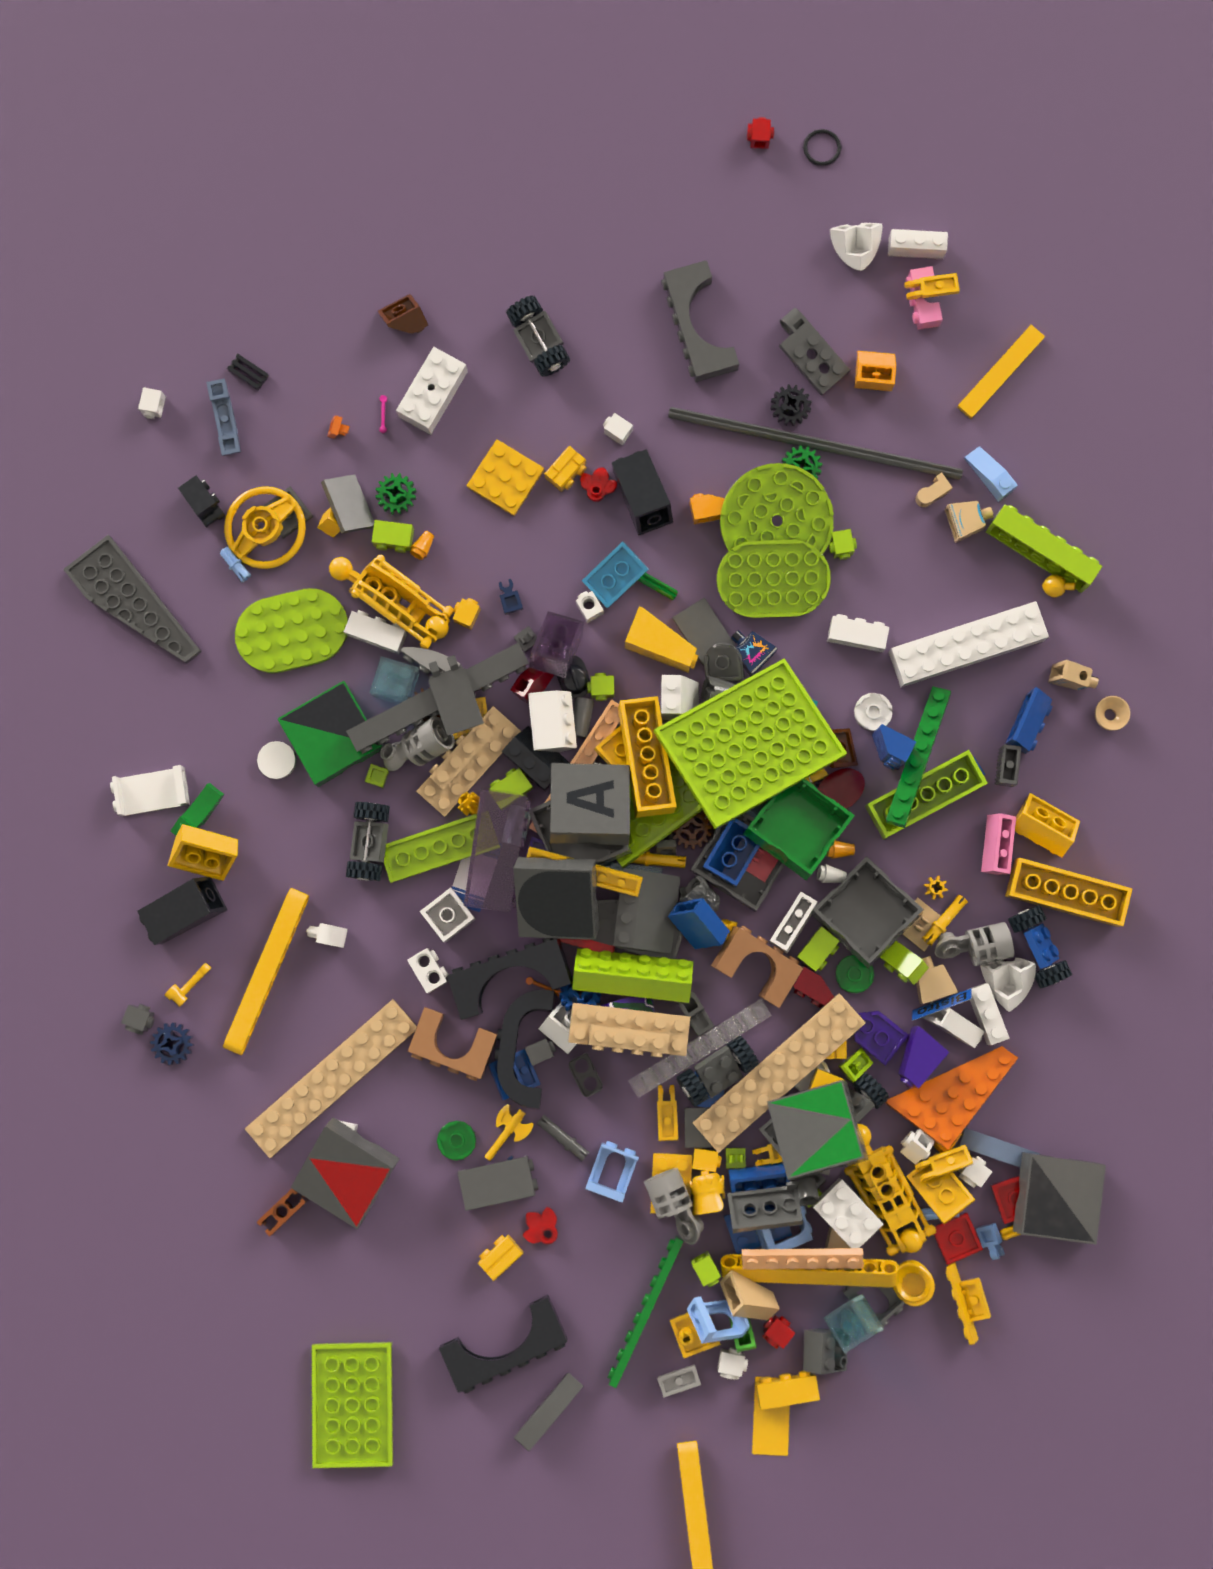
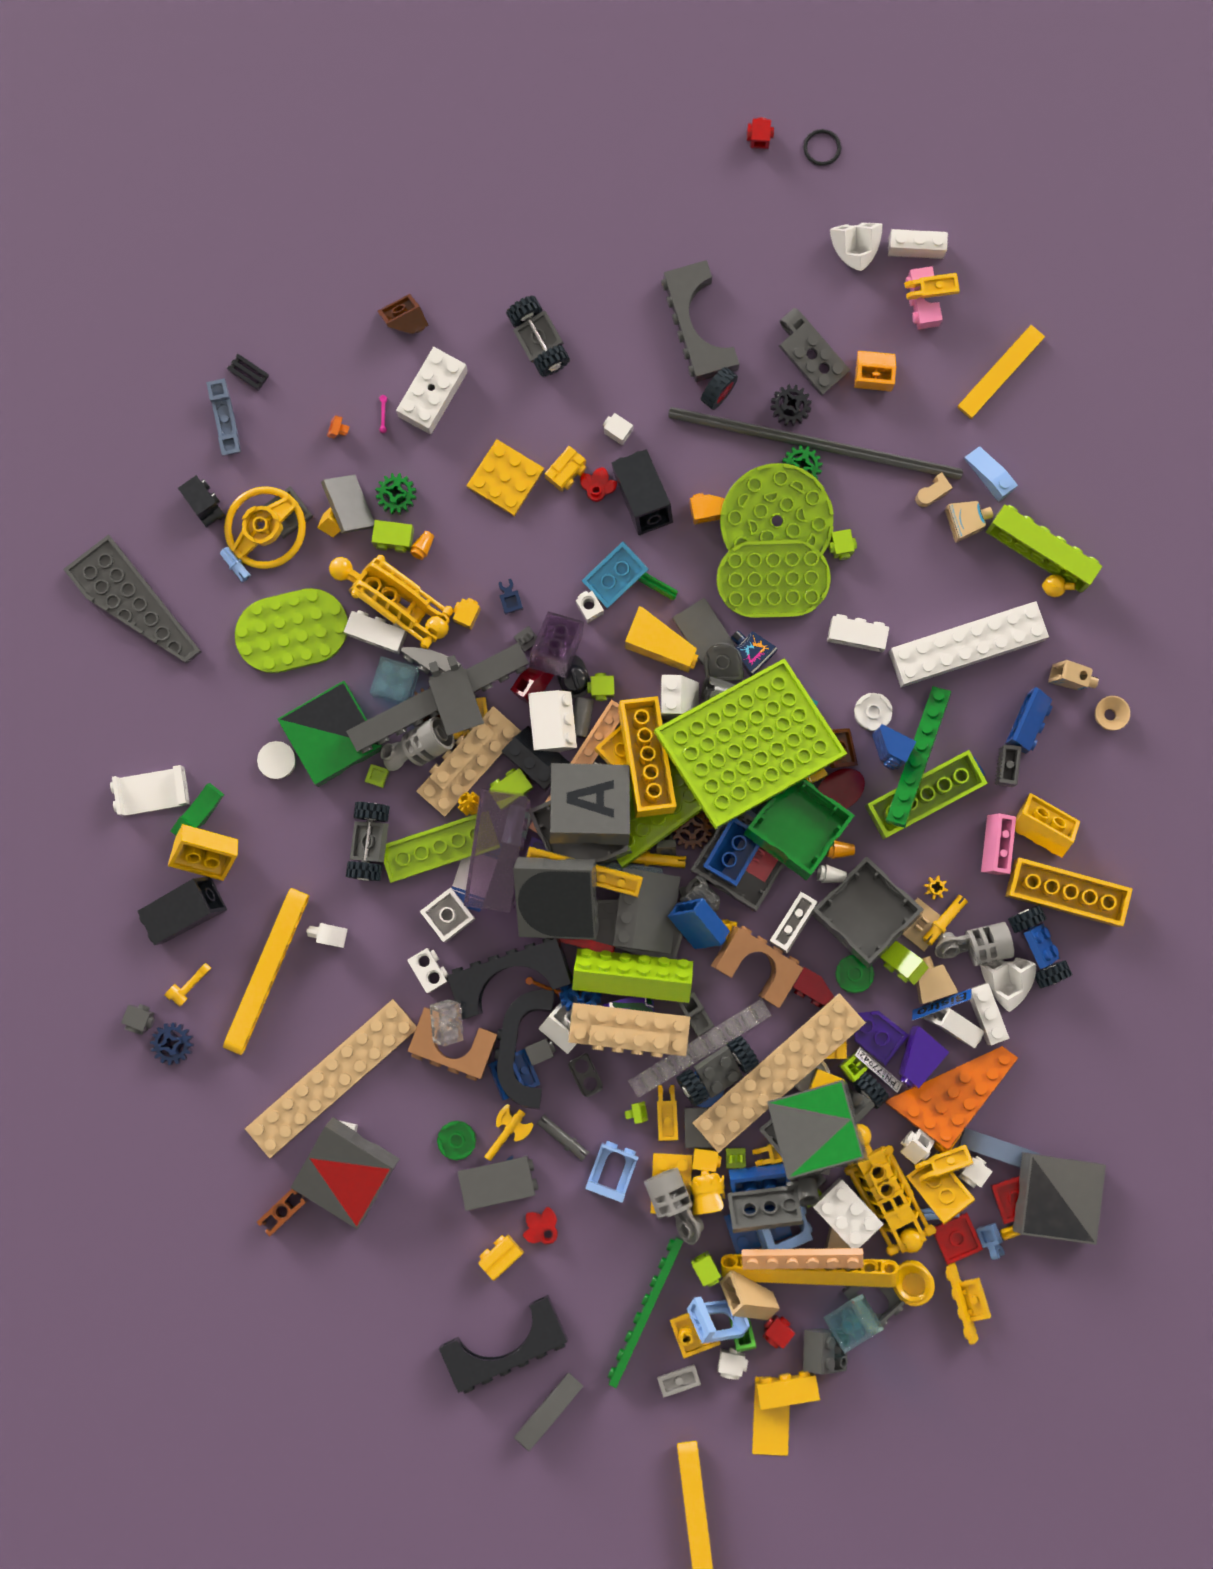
white brick [138,387,166,419] -> none
lime plate [312,1342,393,1468] -> none
lime brick [796,926,840,972] -> none
none -> clear brick [430,999,463,1046]
none -> lime tile [624,1101,648,1124]
none -> black wheel [701,367,738,410]
none -> white sticker [855,1047,902,1093]

